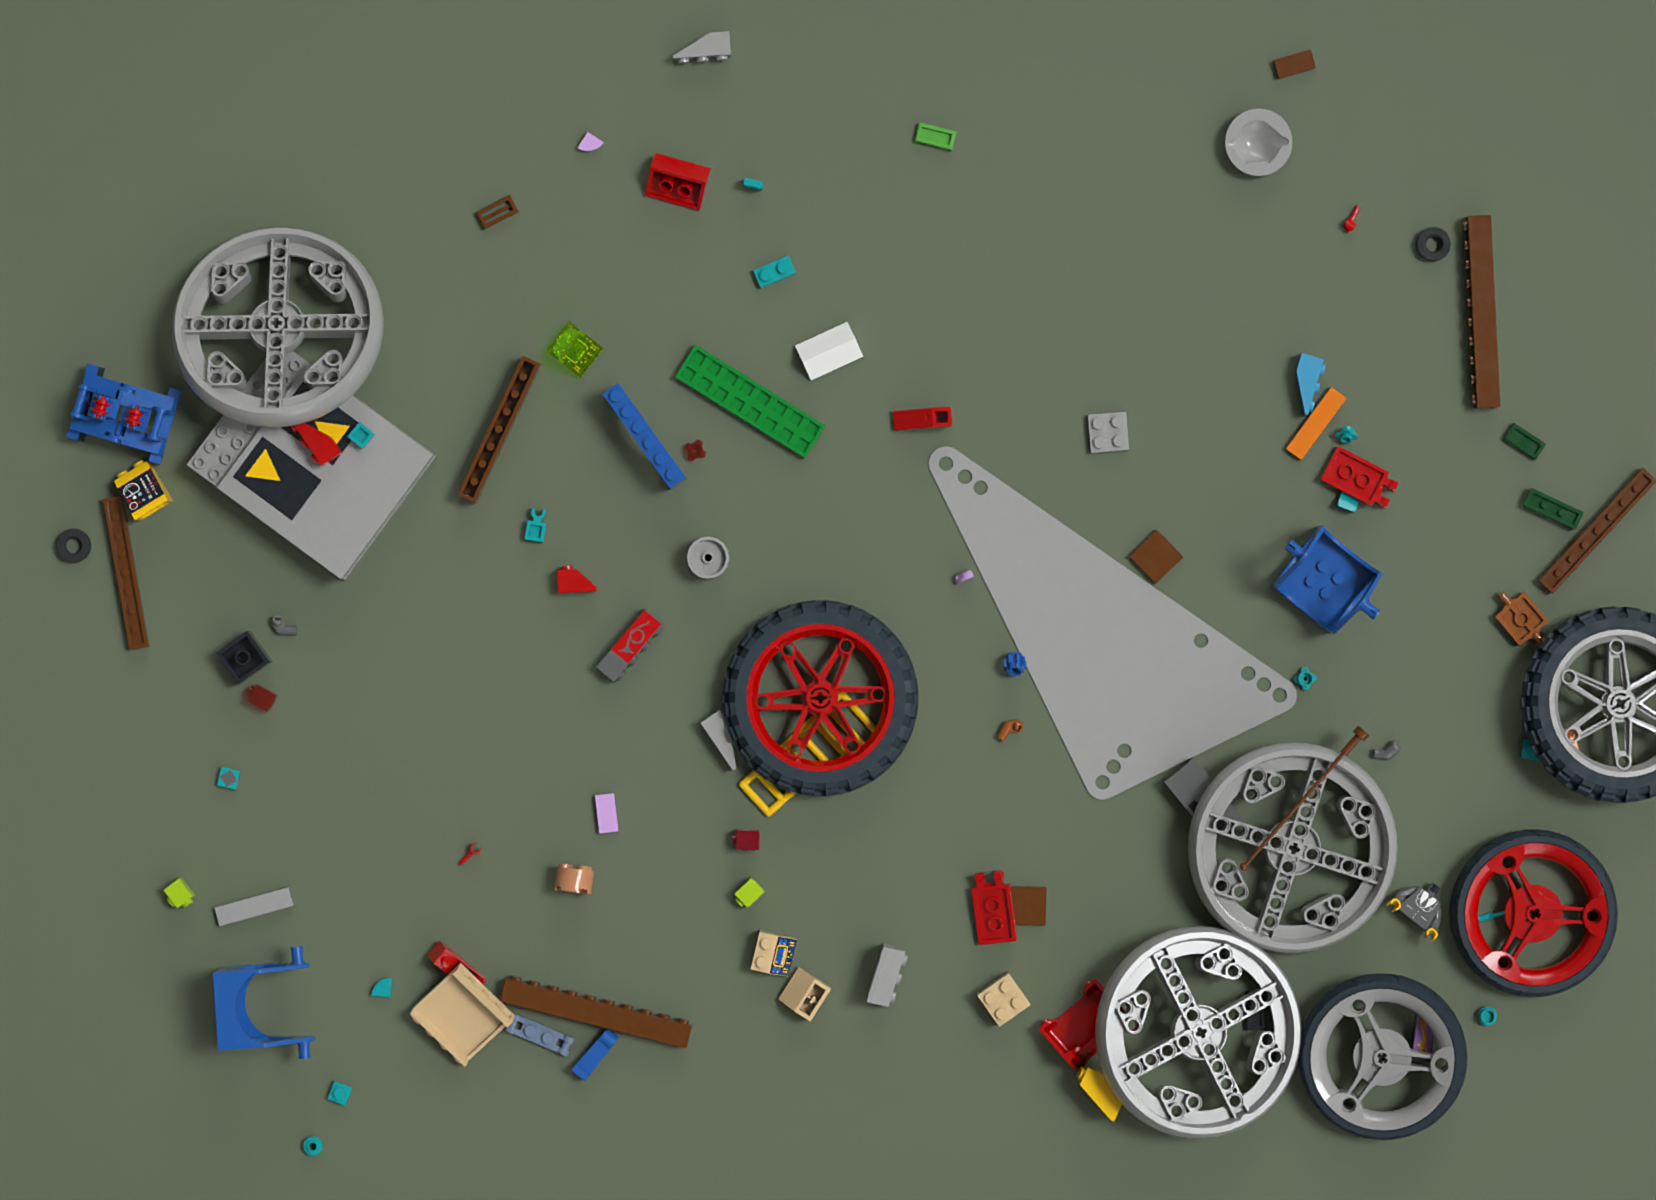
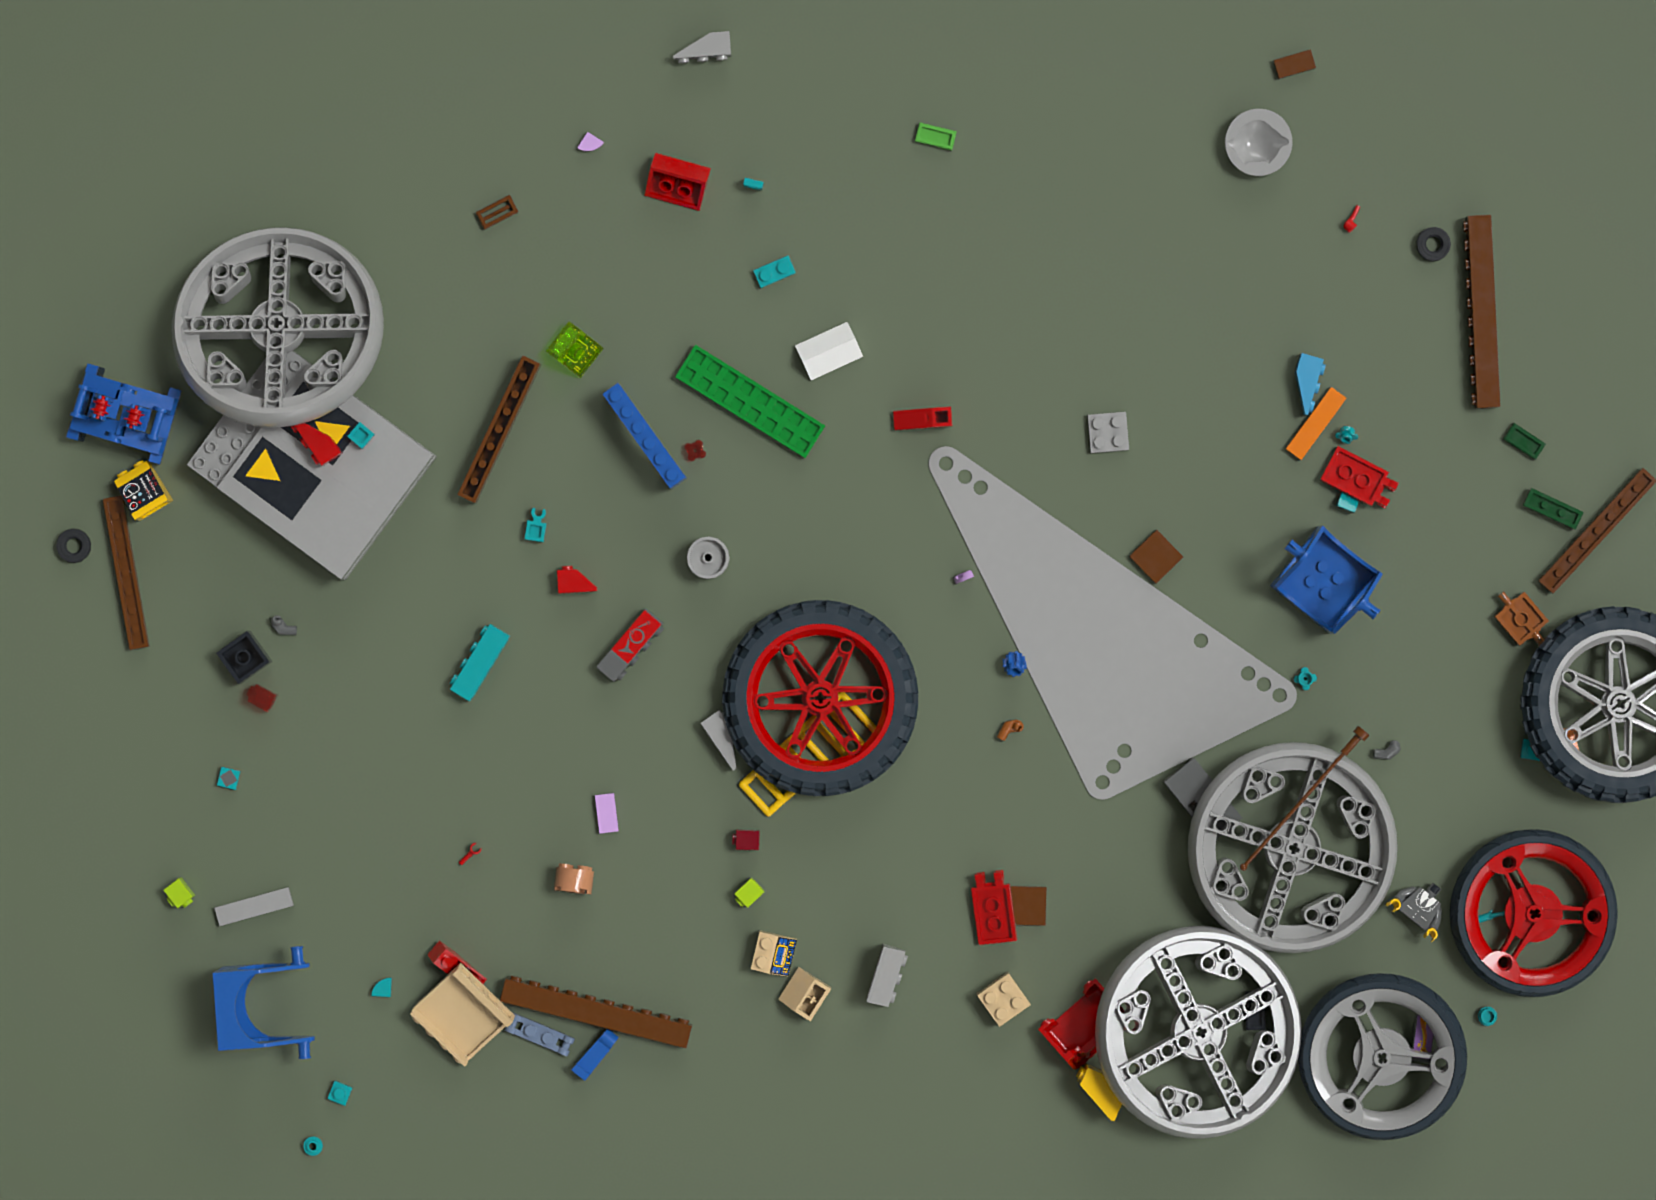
none -> teal brick [450,624,511,702]

